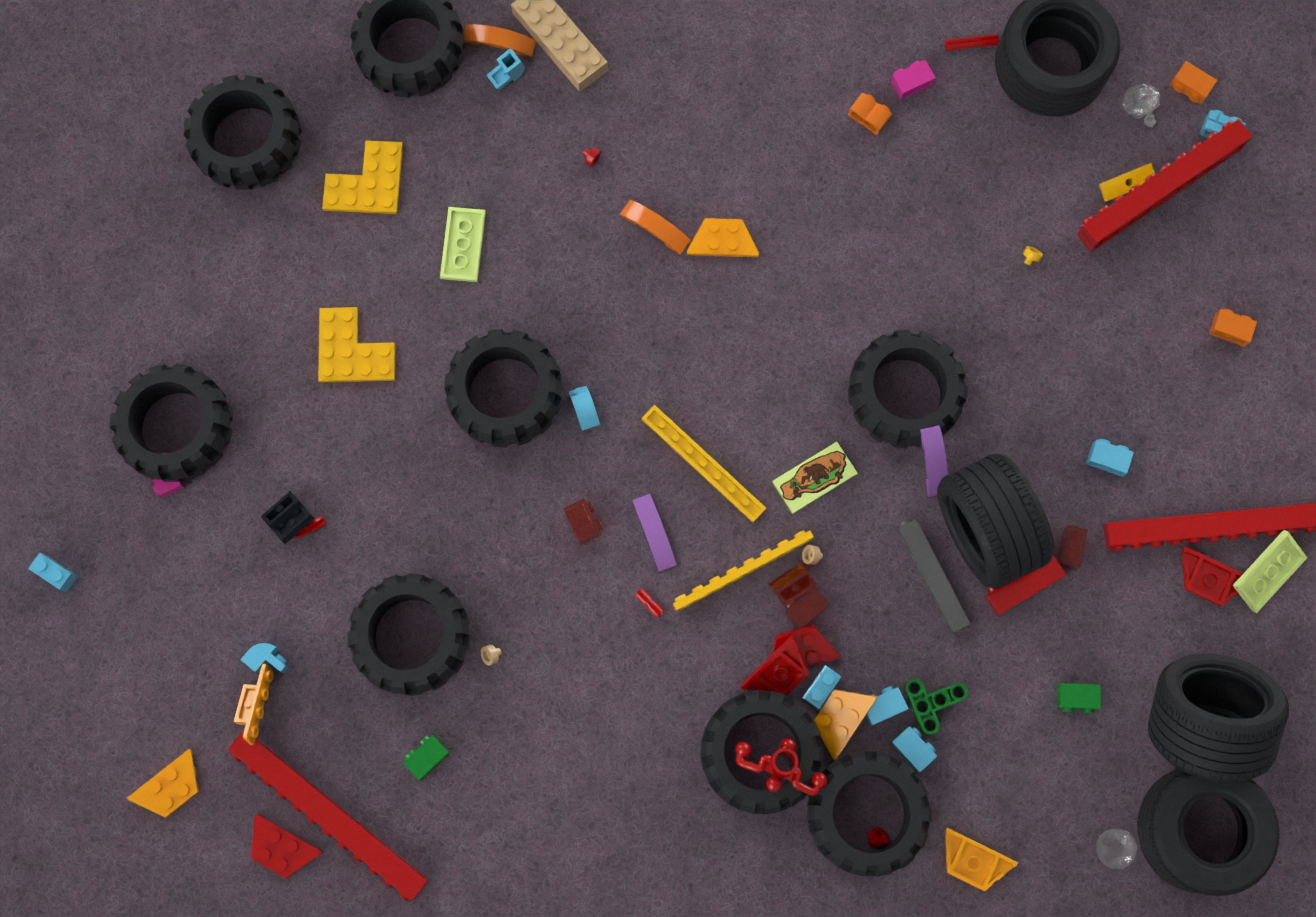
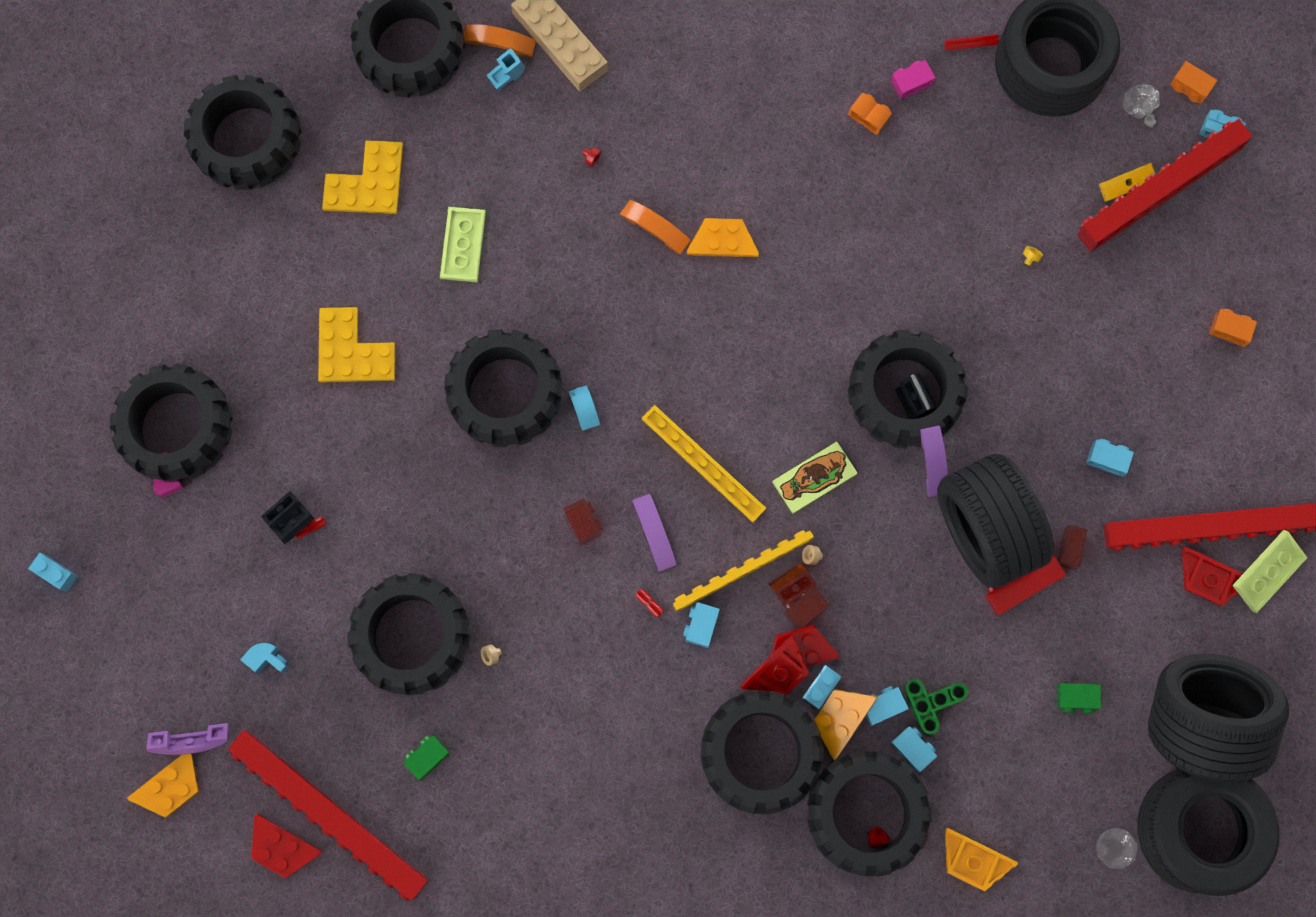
light orange bracket [234,664,273,745] -> none
red wheel [735,738,827,796] -> none
dark grey brick [897,519,970,634] -> none
none -> medium lavender slope [146,723,229,755]
none -> medium azure brick [683,602,720,648]
none -> black brick [895,373,937,419]

